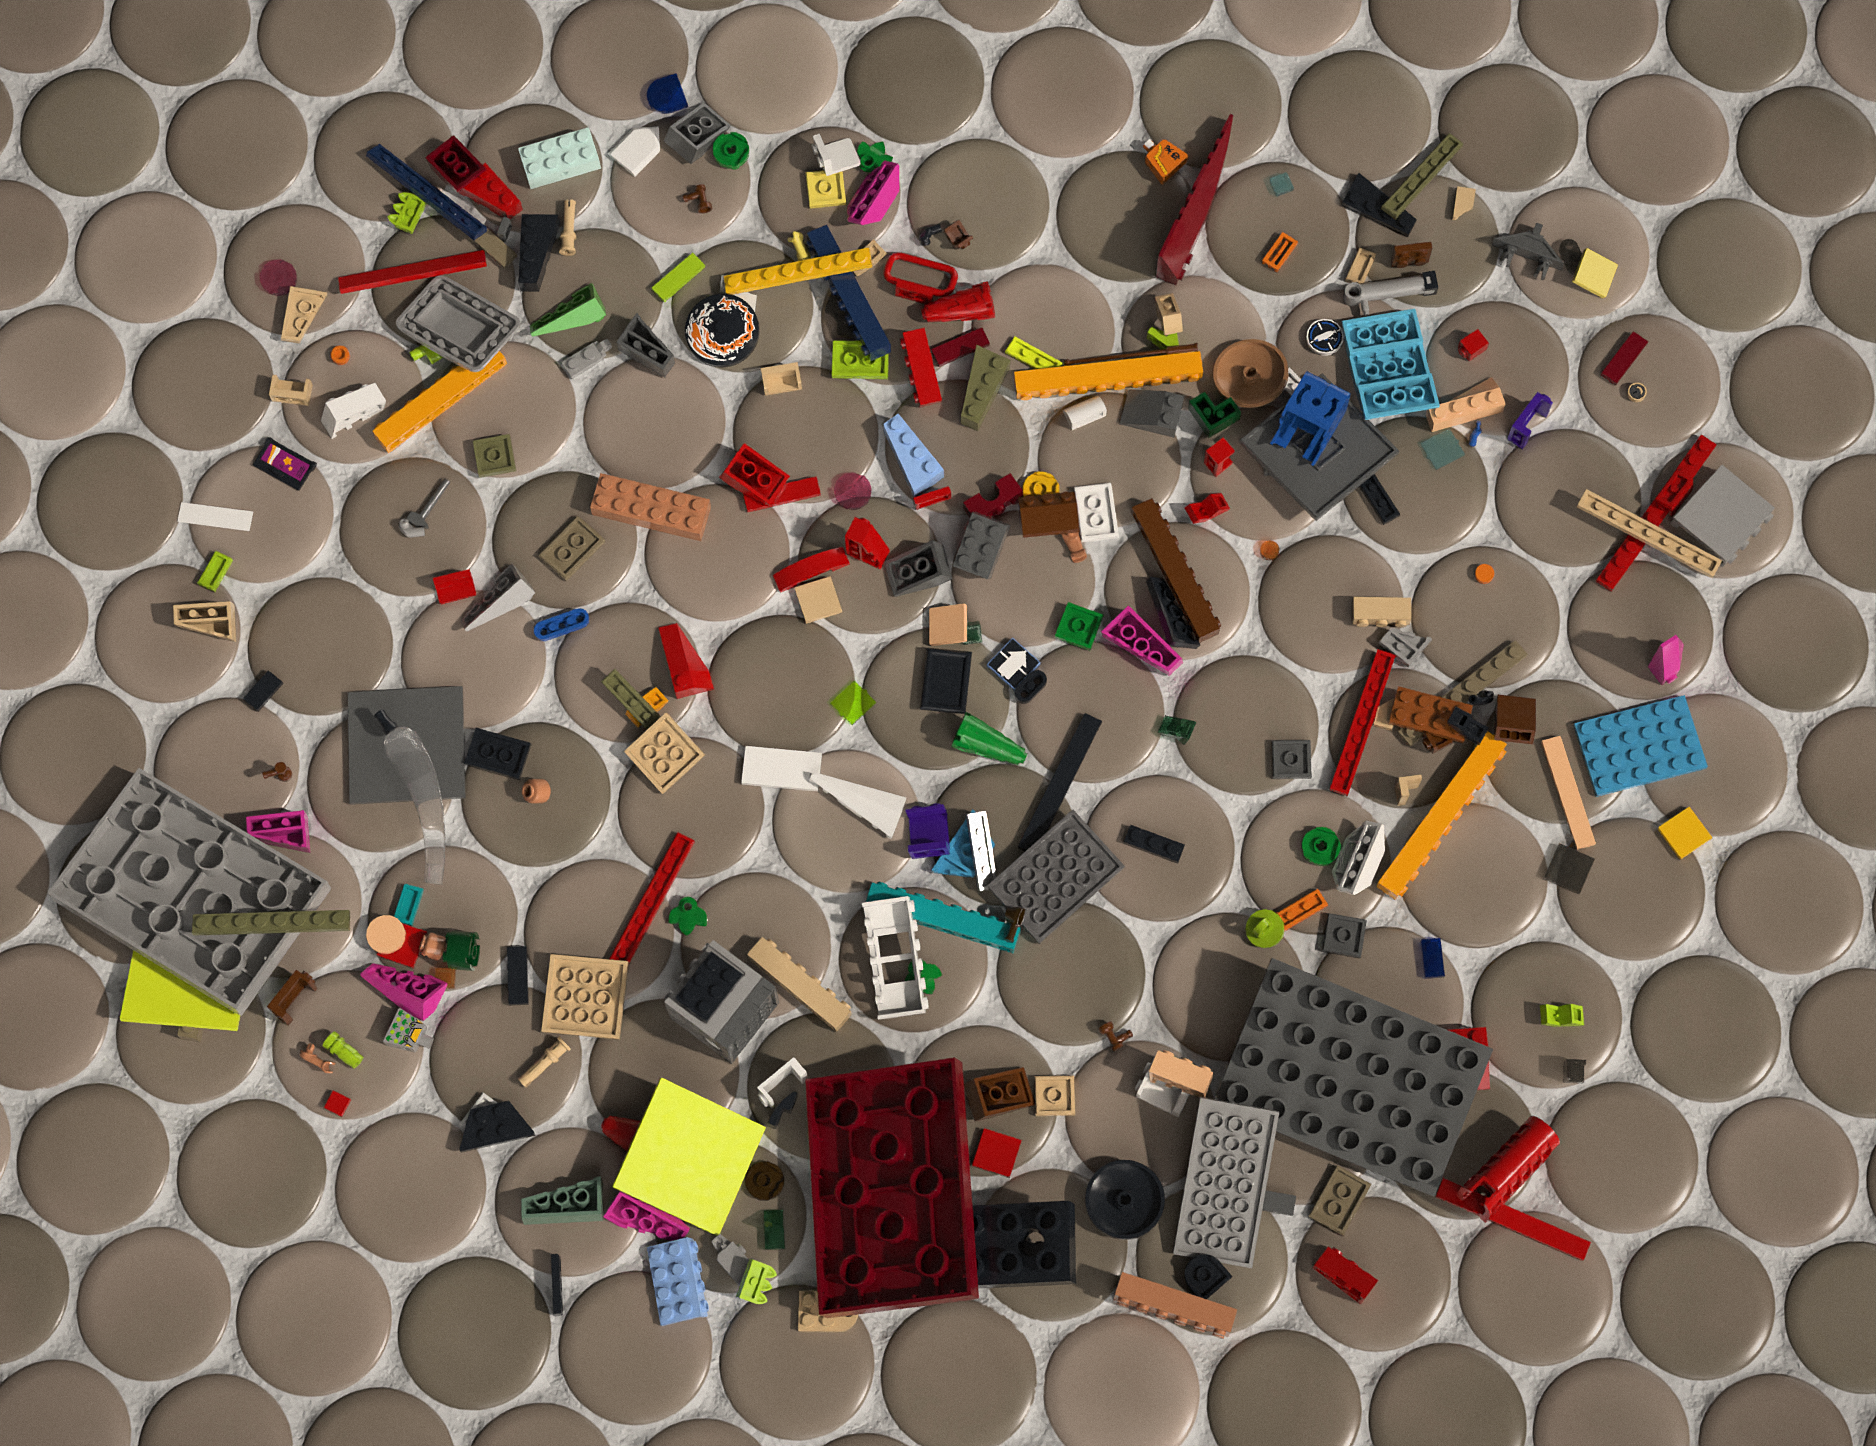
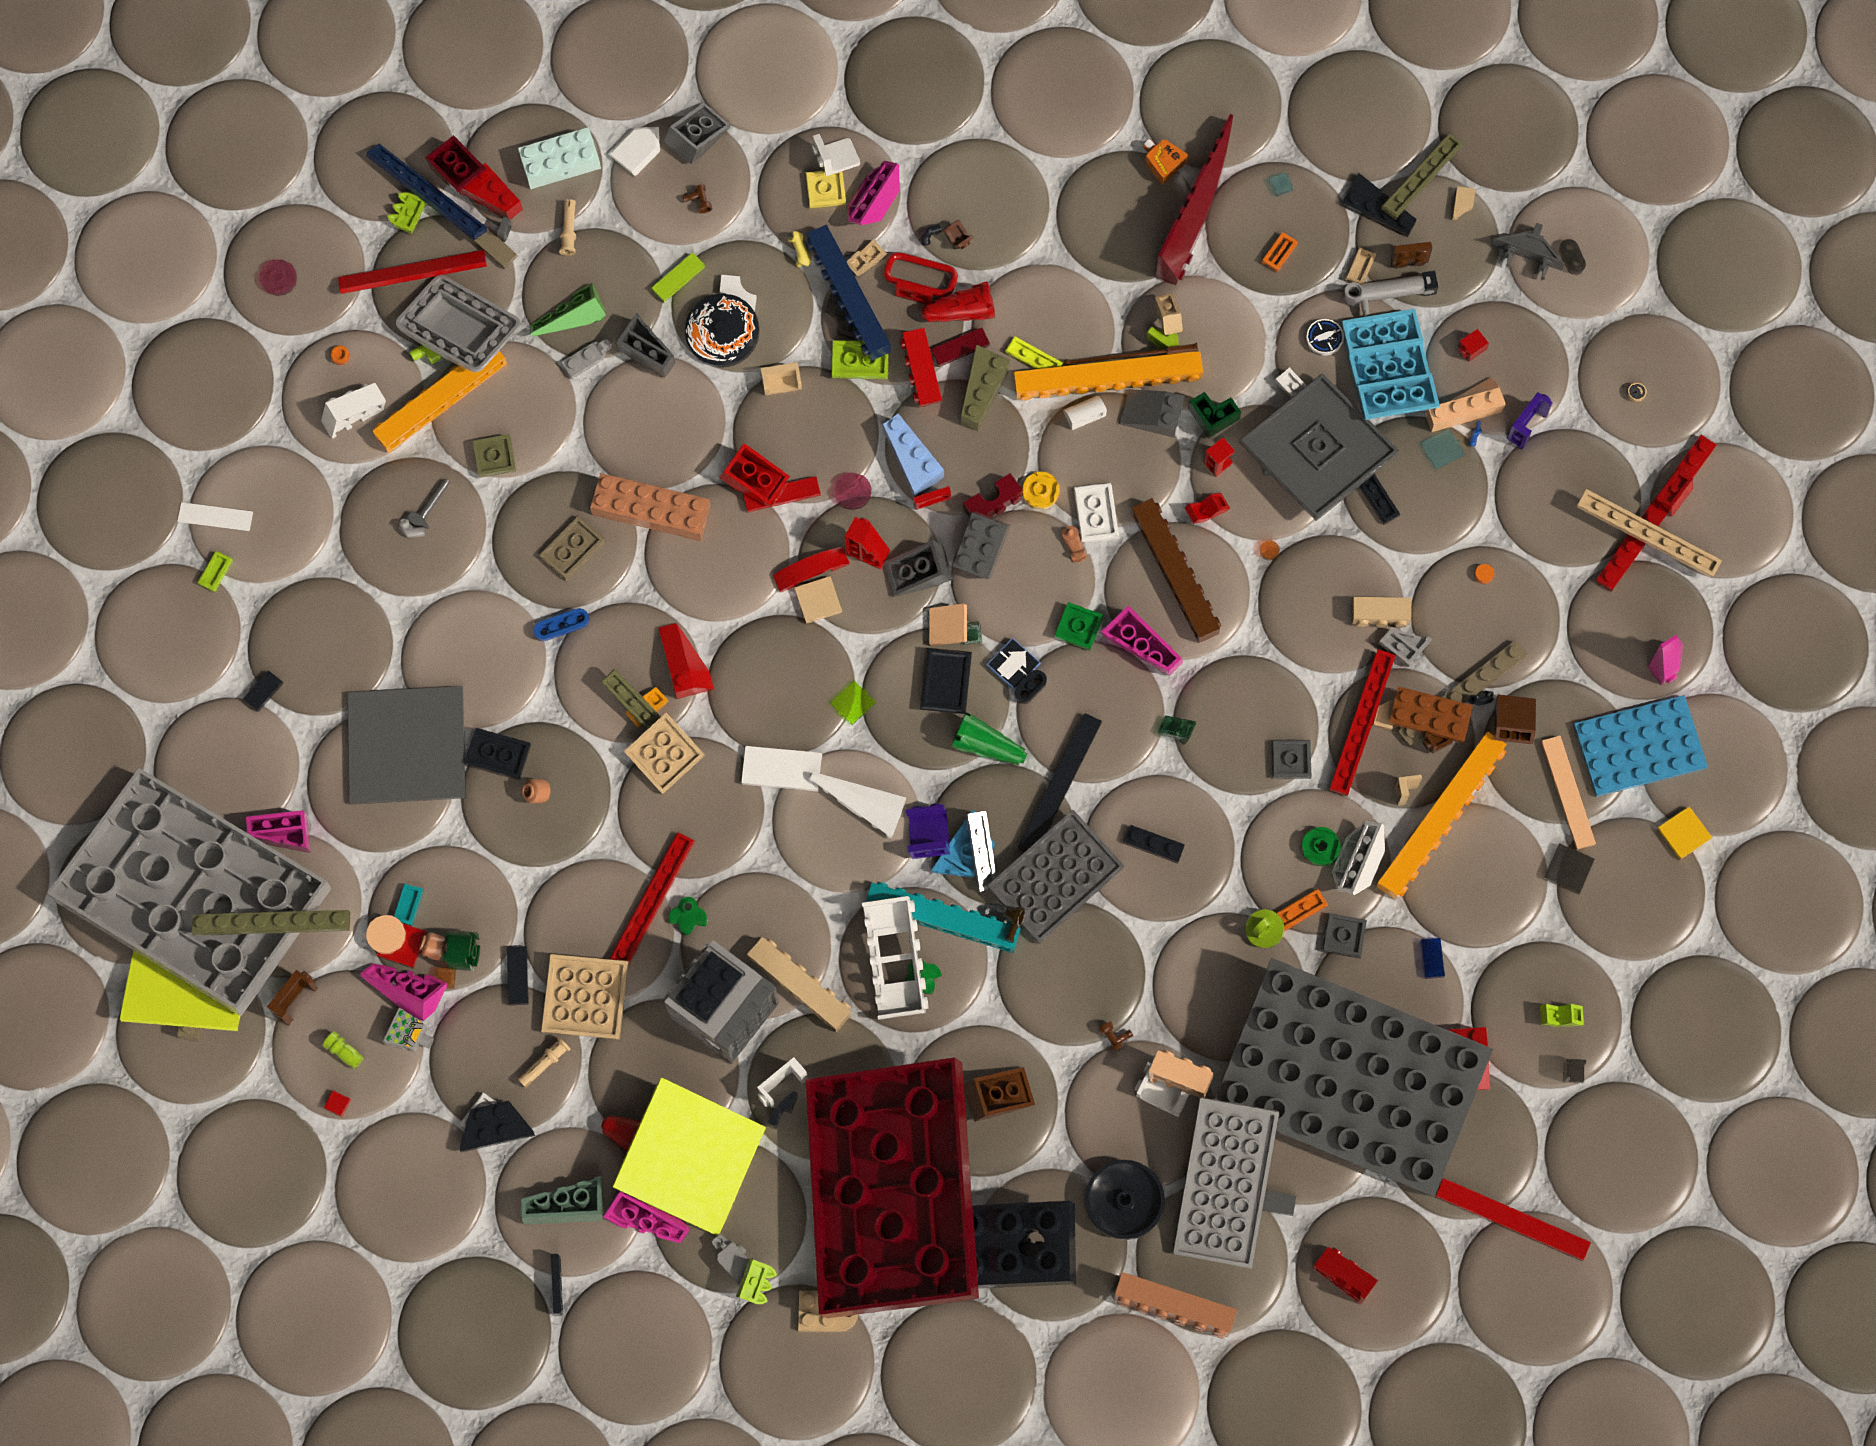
tan wedge [173,601,236,642] -> none
door [253,437,317,491] -> none
reddish brown piece [262,762,293,782] -> none
tan panel [269,375,313,406] -> none
tan wing [281,286,327,344] -> none
nougat piece [300,1043,336,1073] -> none
clear animal [374,709,446,885] -> none
red panel [433,569,477,605] -> none
light grey wedge [460,564,535,631] -> none
black wedge [518,214,561,292] -> none
clear blue tile [647,73,688,114] -> none
light blue bracket [647,1237,709,1326] -> none
green plate [713,132,750,170] -> none
yellow plate [724,247,872,295] -> none
dark brown tile [745,1161,784,1201] -> none
clear green slope [763,1209,785,1251] -> none
green plate [857,141,893,172] -> none
red tile [972,1128,1022,1178] -> none
reddish brown slope [1018,492,1080,538] -> none
tan tile [1035,1075,1075,1116] -> none
black wing [1146,577,1201,649] -> none
black tile [1185,1254,1233,1299] -> none
medium nougat dish [1213,339,1289,408] -> none
blue piece [1270,371,1351,466] -> none
dark tan tile [1308,1165,1372,1236] -> none
black slope [1447,707,1489,745] -> none
red piece [1456,1116,1560,1223] -> none
light yellow tile [1572,248,1618,298] -> none
dark red tile [1601,331,1649,385] -> none
light grey panel [1671,465,1775,567] -> none

